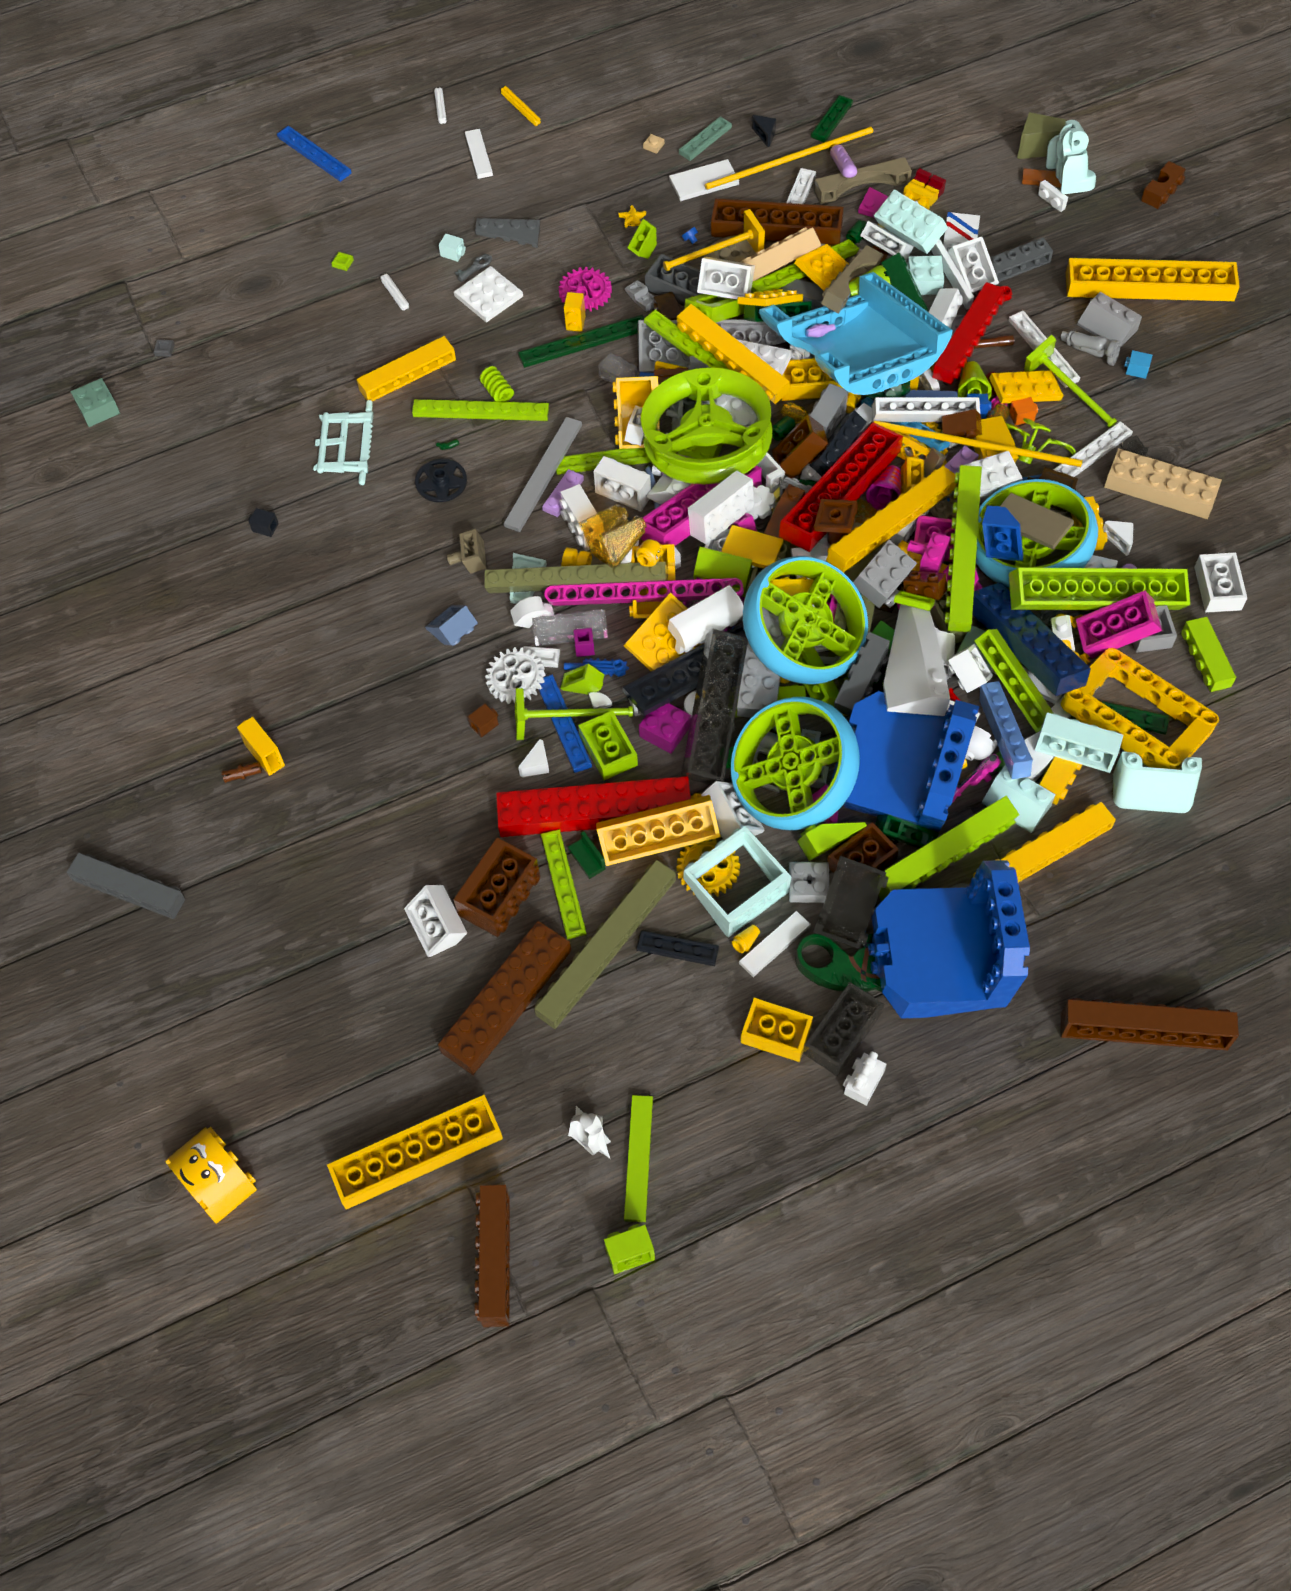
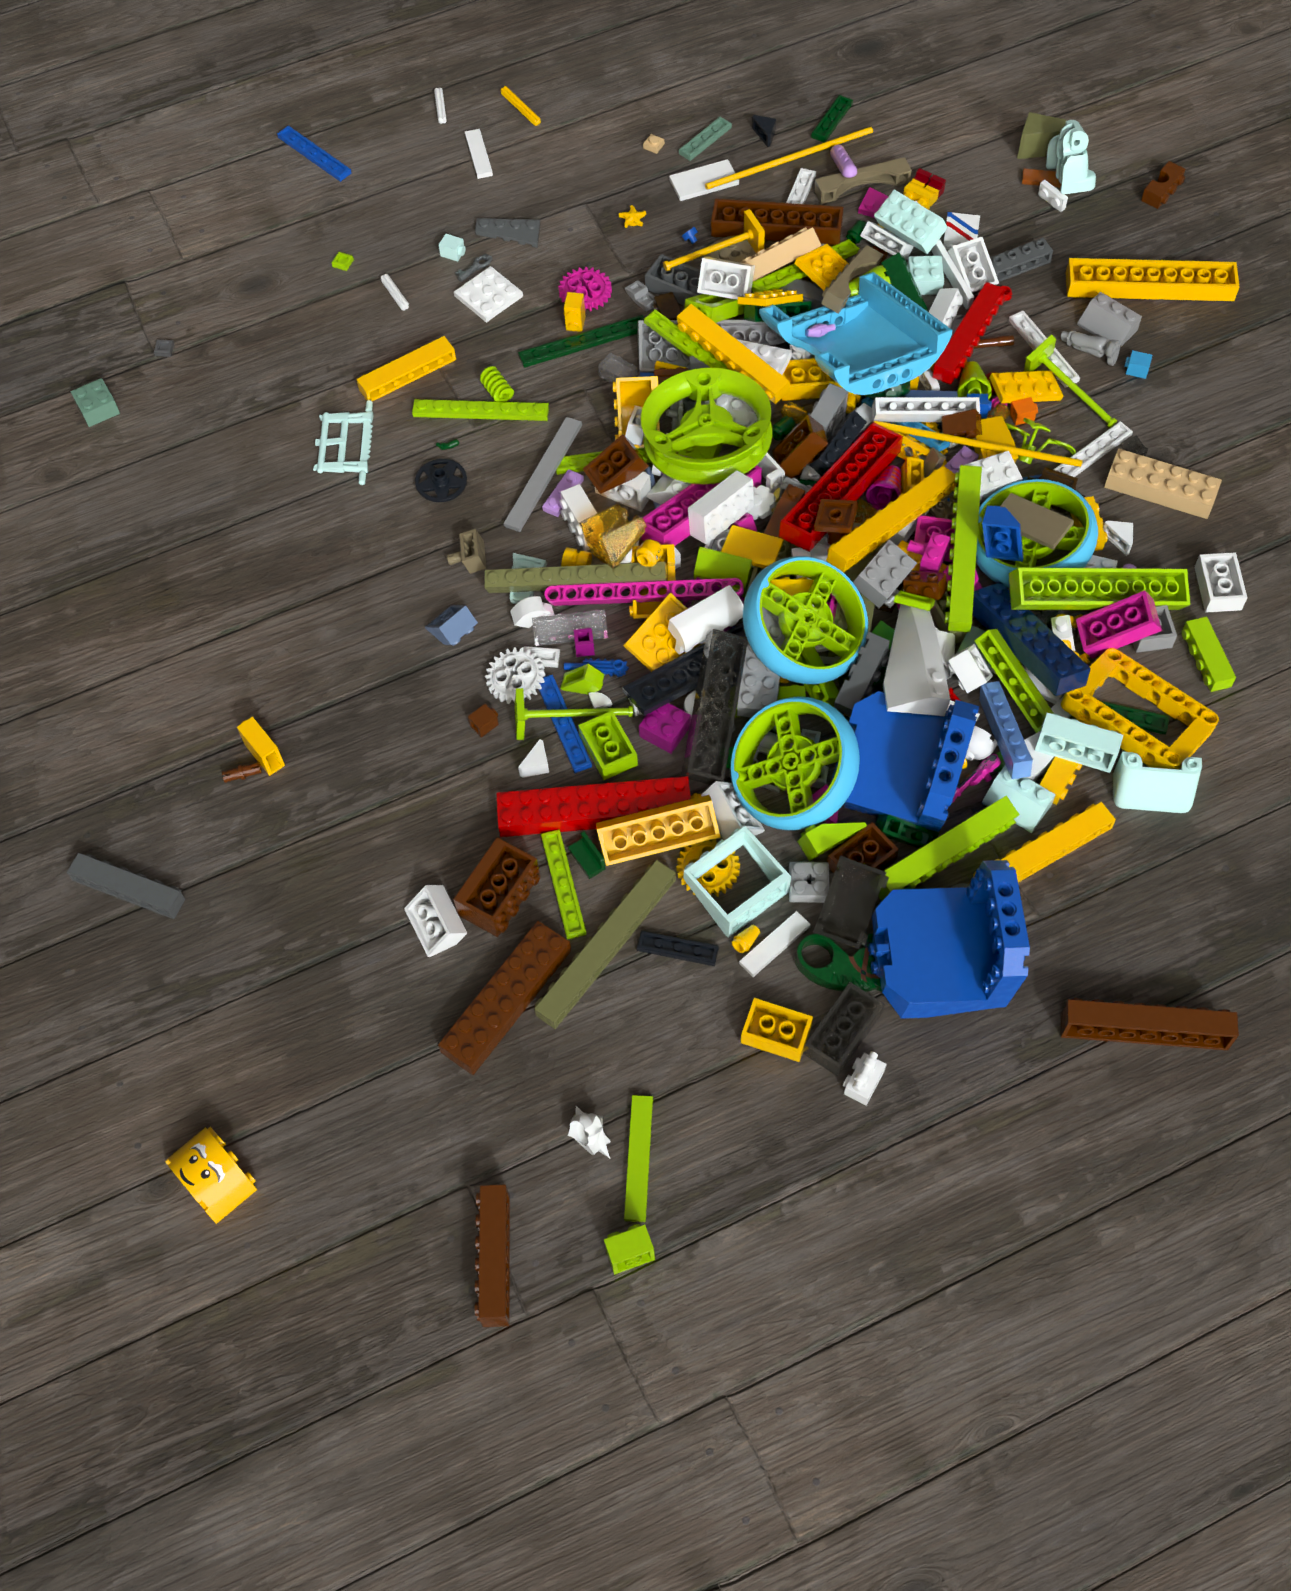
black brick [249,508,279,537] -> none
yellow brick [327,1095,503,1210] -> none
lime slope [628,219,657,259] -> none
none -> reddish brown slope [583,434,649,494]

